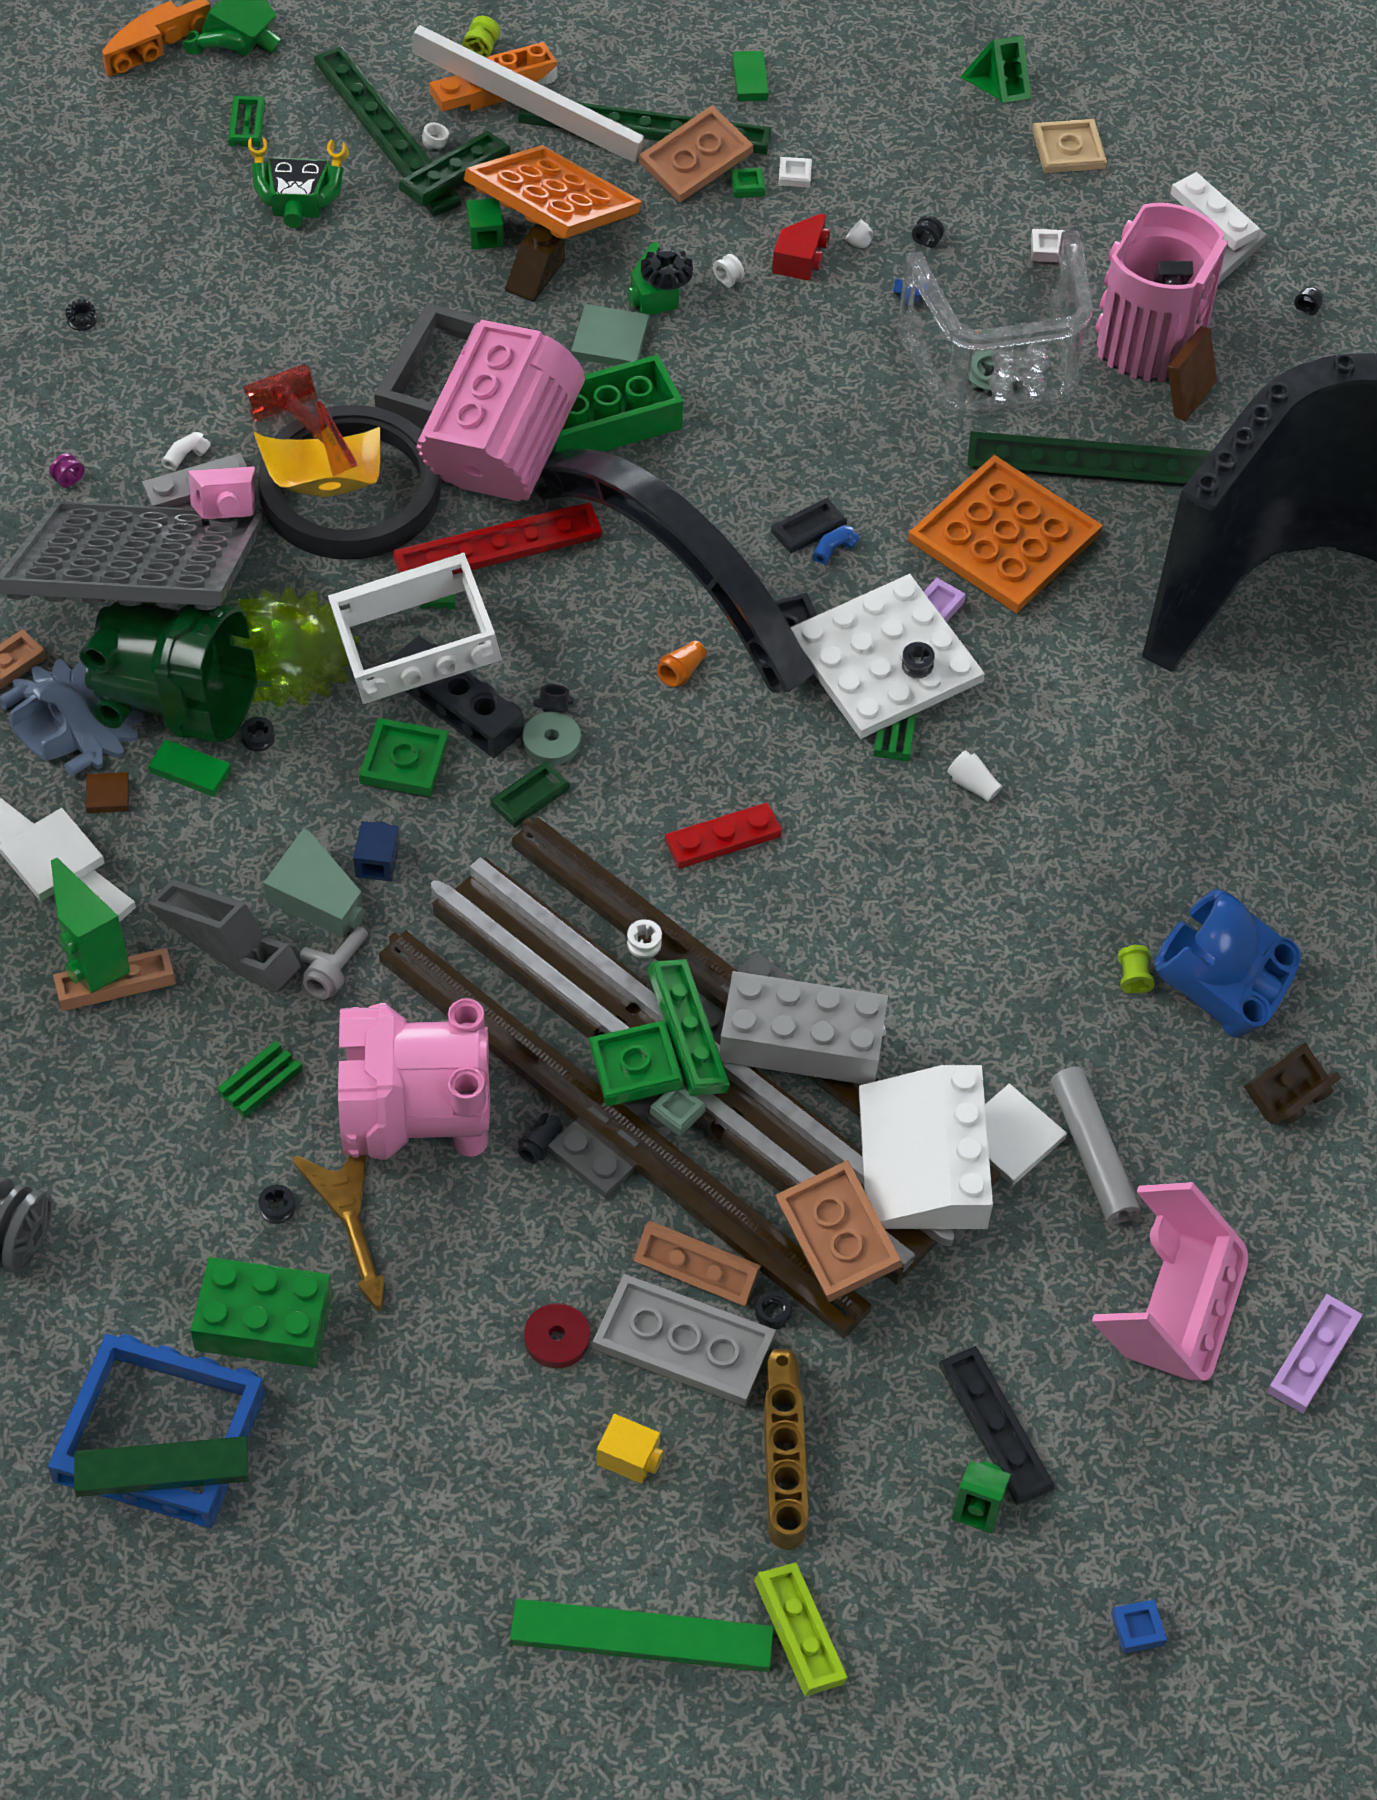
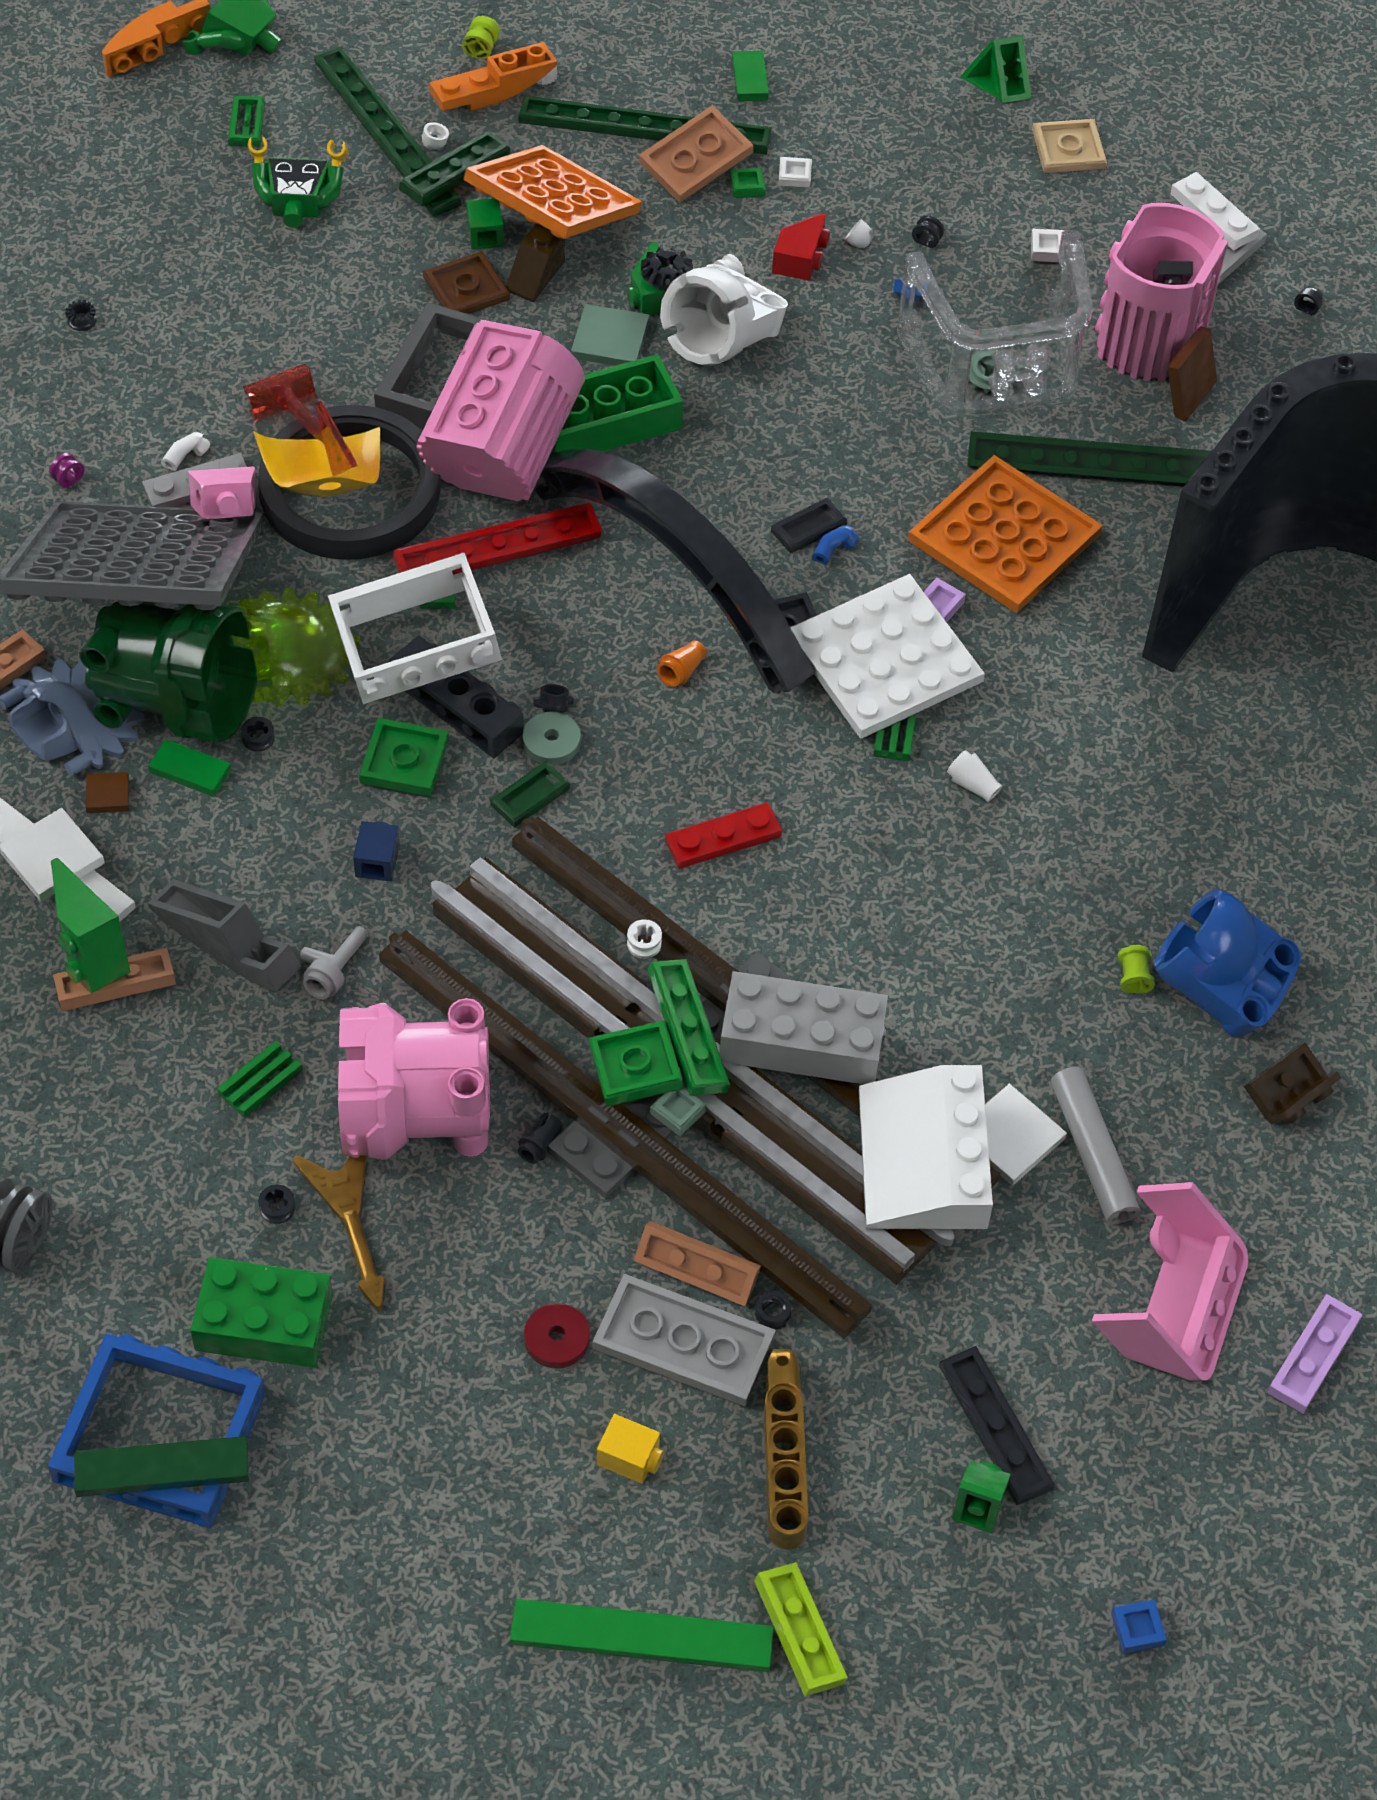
sand green slope [263,828,365,938] -> none
white tile [412,25,644,162] -> none
nougat plate [775,1160,903,1302] -> none
black bush [902,642,935,678] -> none
none -> reddish brown tile [423,251,510,314]
none -> white piece [660,264,788,365]

